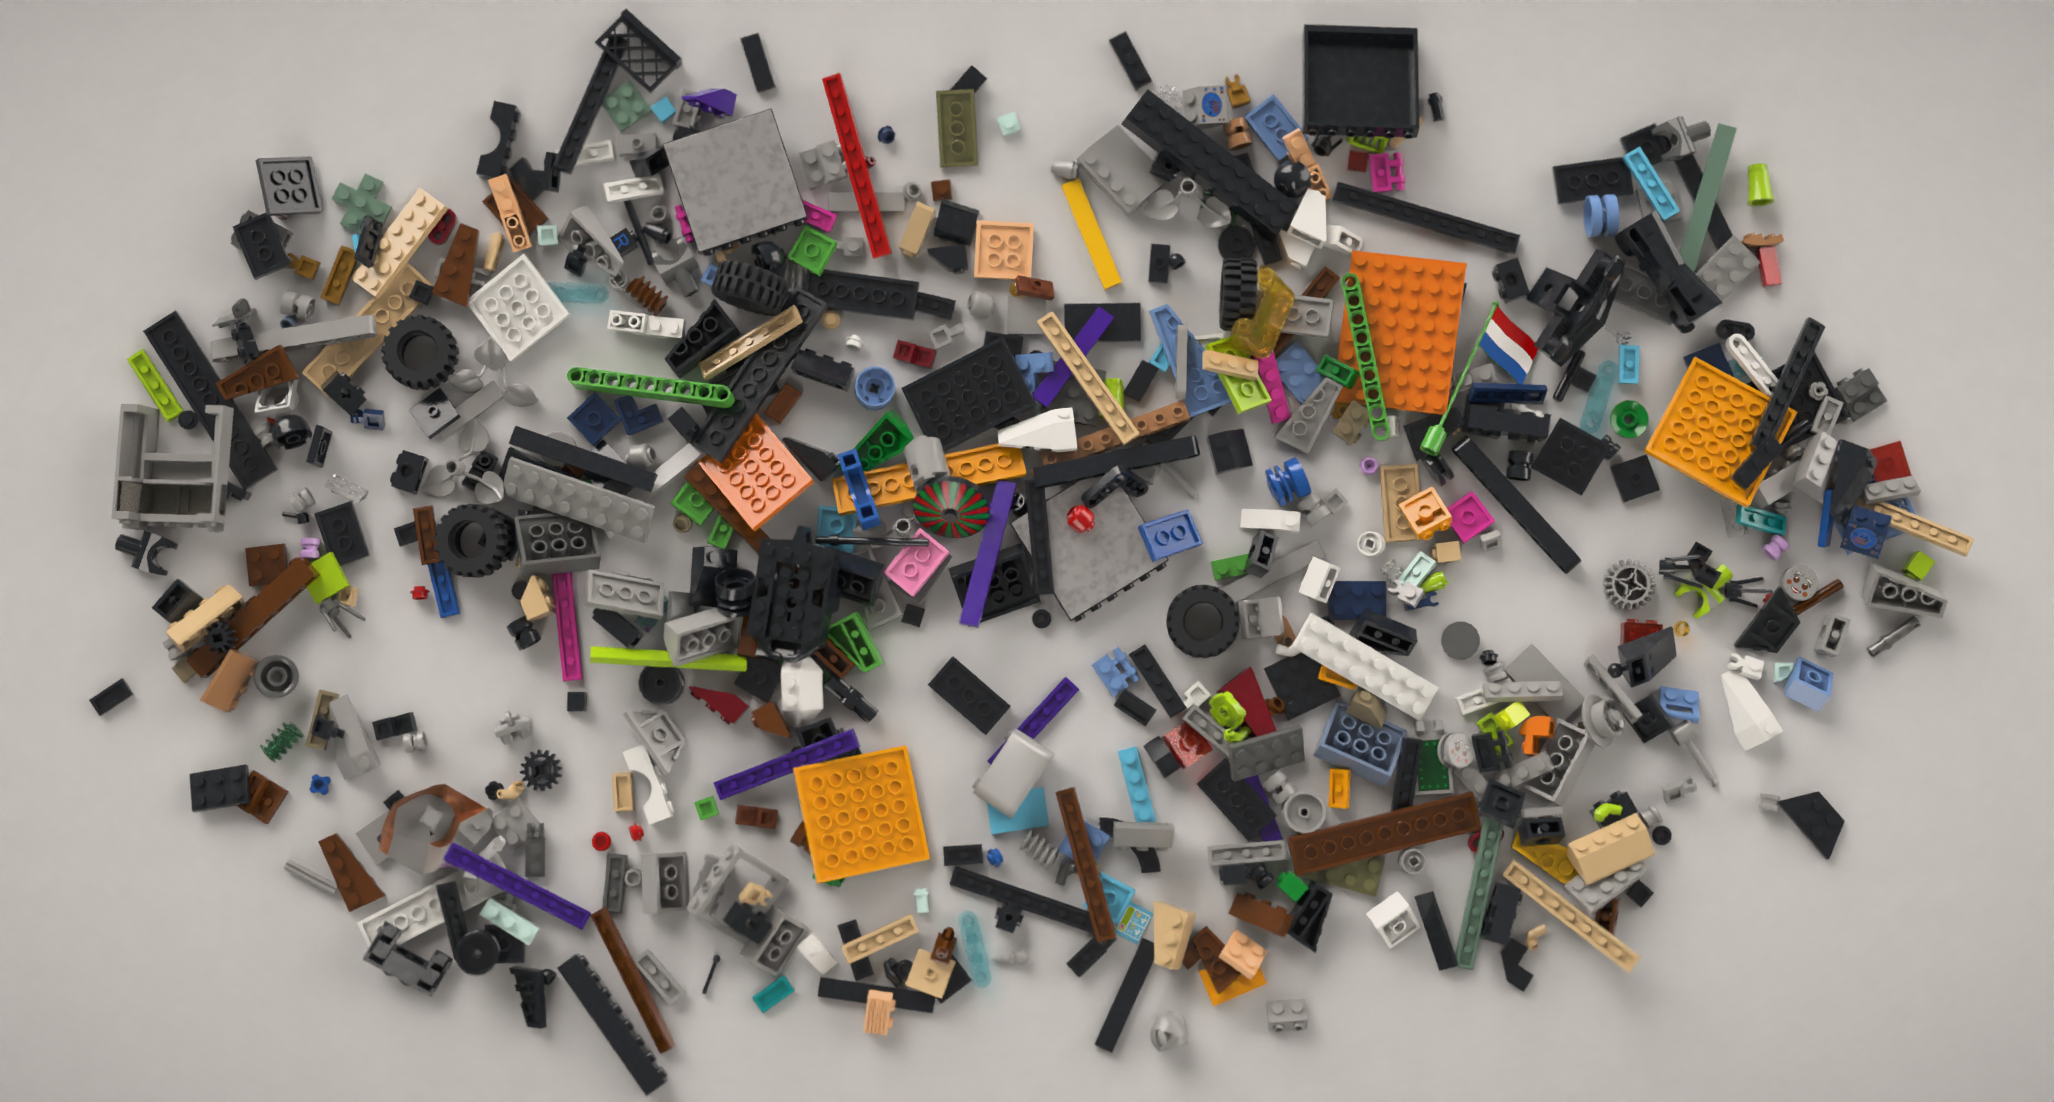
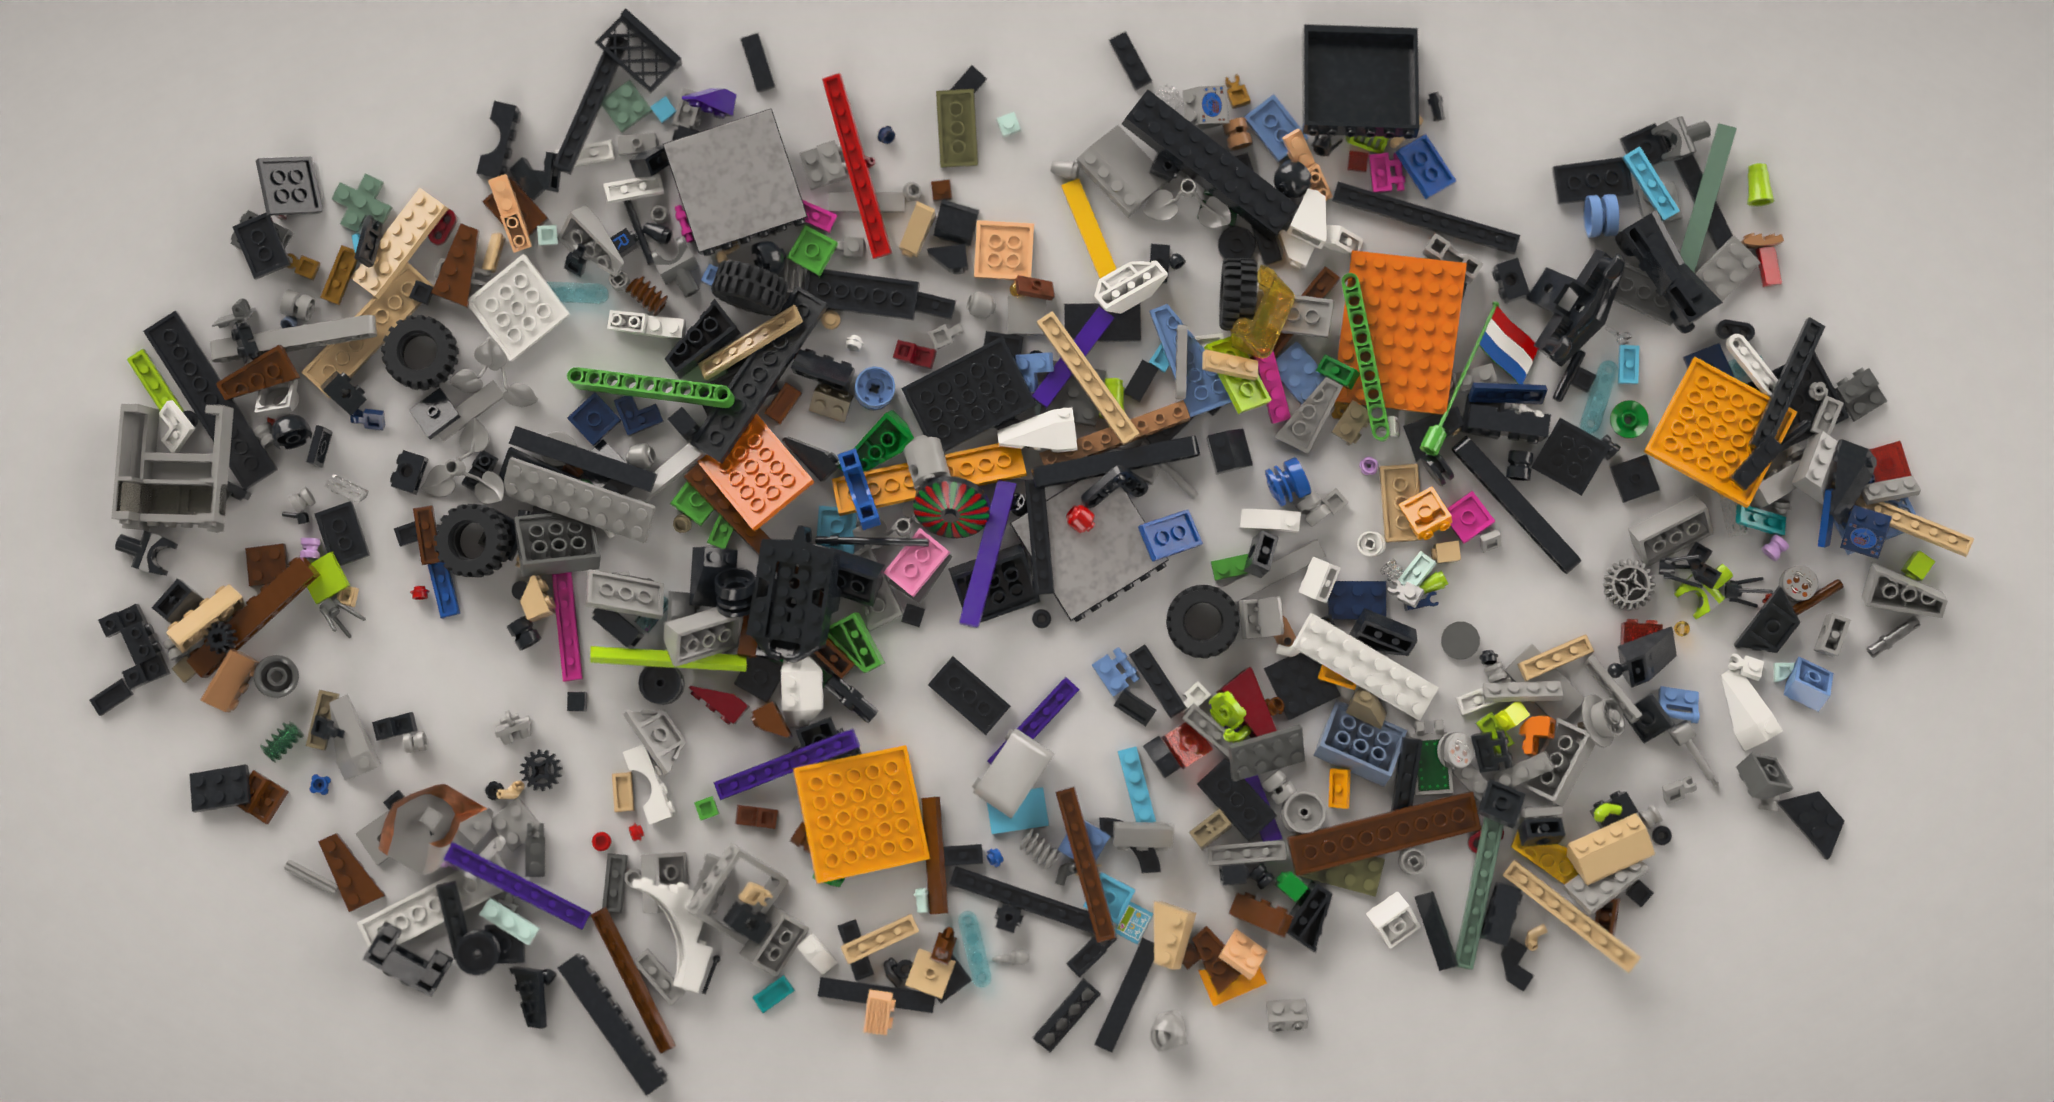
none -> black bracket [98,604,171,690]
none -> white plate [159,400,195,453]
none -> white arch [632,877,713,993]
none -> dark tan bracket [808,384,854,423]
none -> reddish brown tile [921,797,948,914]
none -> black fence [1033,978,1101,1053]
none -> white wedge [1095,261,1168,314]
none -> dark tan hinge [1189,809,1232,850]
none -> blue tile [1395,134,1457,200]
none -> light grey arch [1422,233,1483,284]
none -> tan tile [1517,634,1594,682]
none -> light grey slope [1628,495,1713,568]
none -> dark grey slope [1736,753,1793,800]

